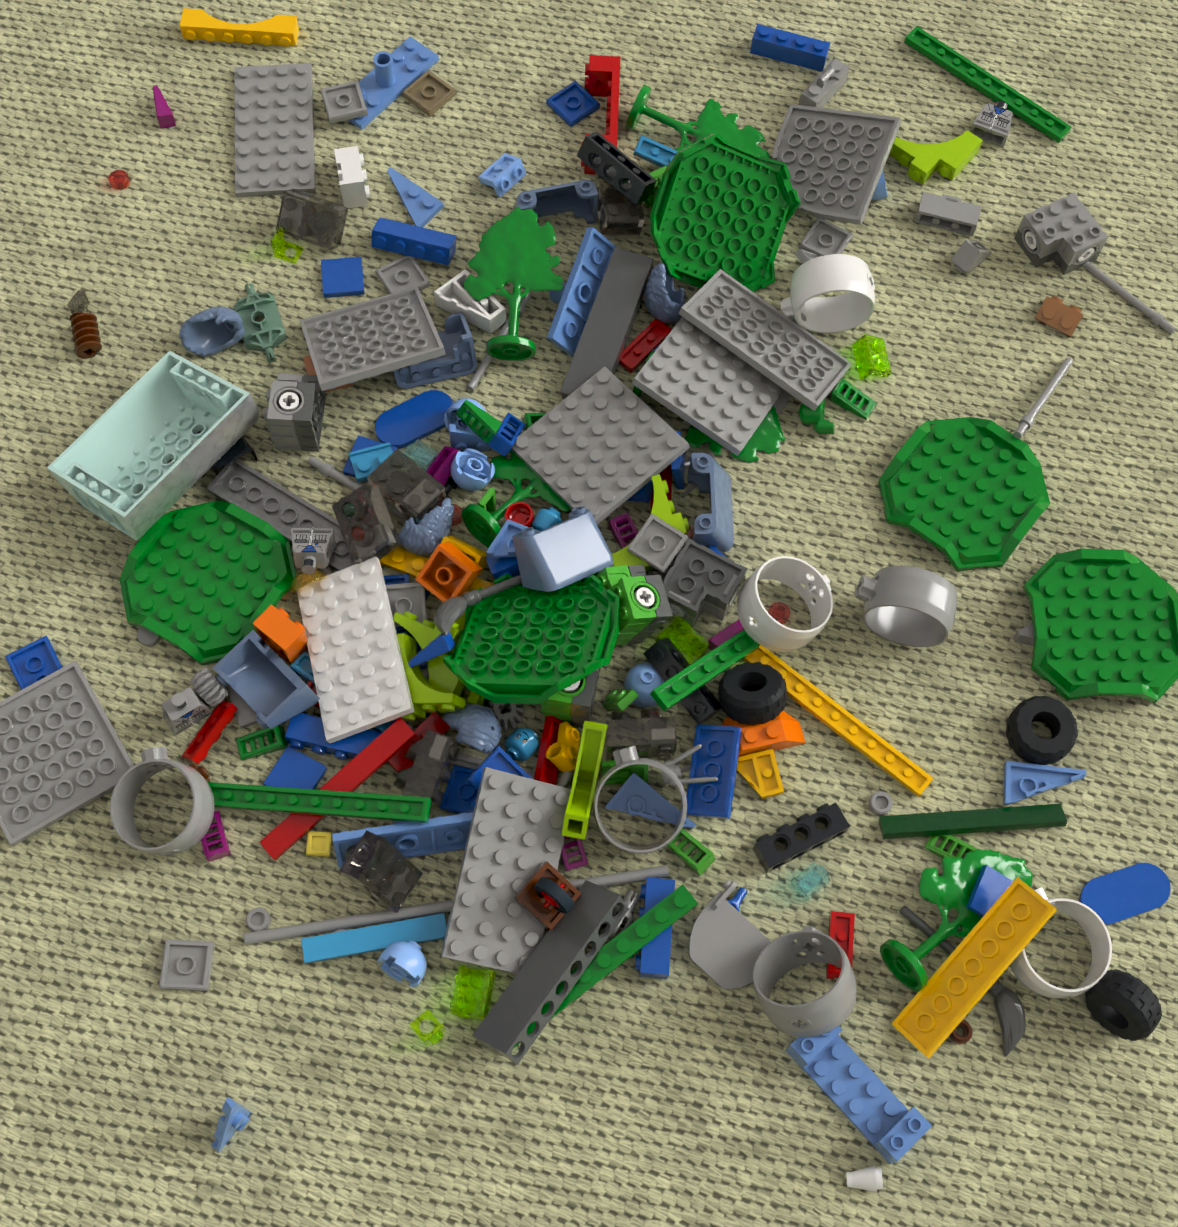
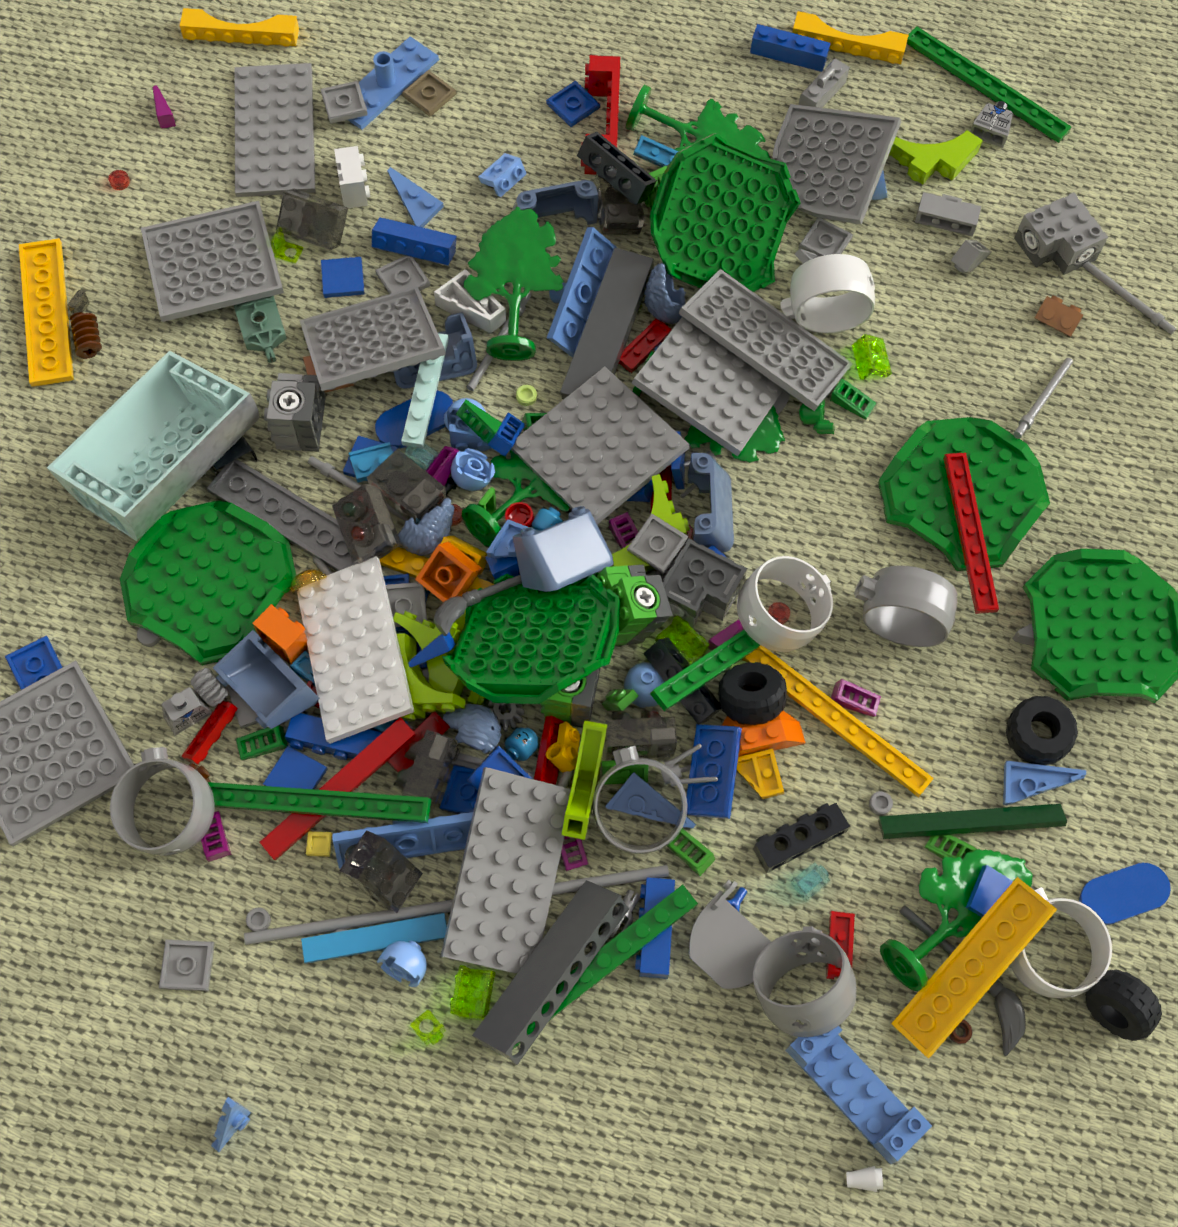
sand blue hair [179,306,245,357] -> none
light grey torso [291,528,336,575] -> none
reddish brown plate [514,861,582,930] -> none
none -> yellow plate [19,238,74,387]
none -> light grey plate [141,201,284,322]
none -> light aqua plate [402,333,449,448]
none -> yellowish green tile [516,385,537,406]
none -> yellow arch [792,11,908,64]
none -> magenta slope [831,679,881,717]
none -> red tile [943,453,999,614]

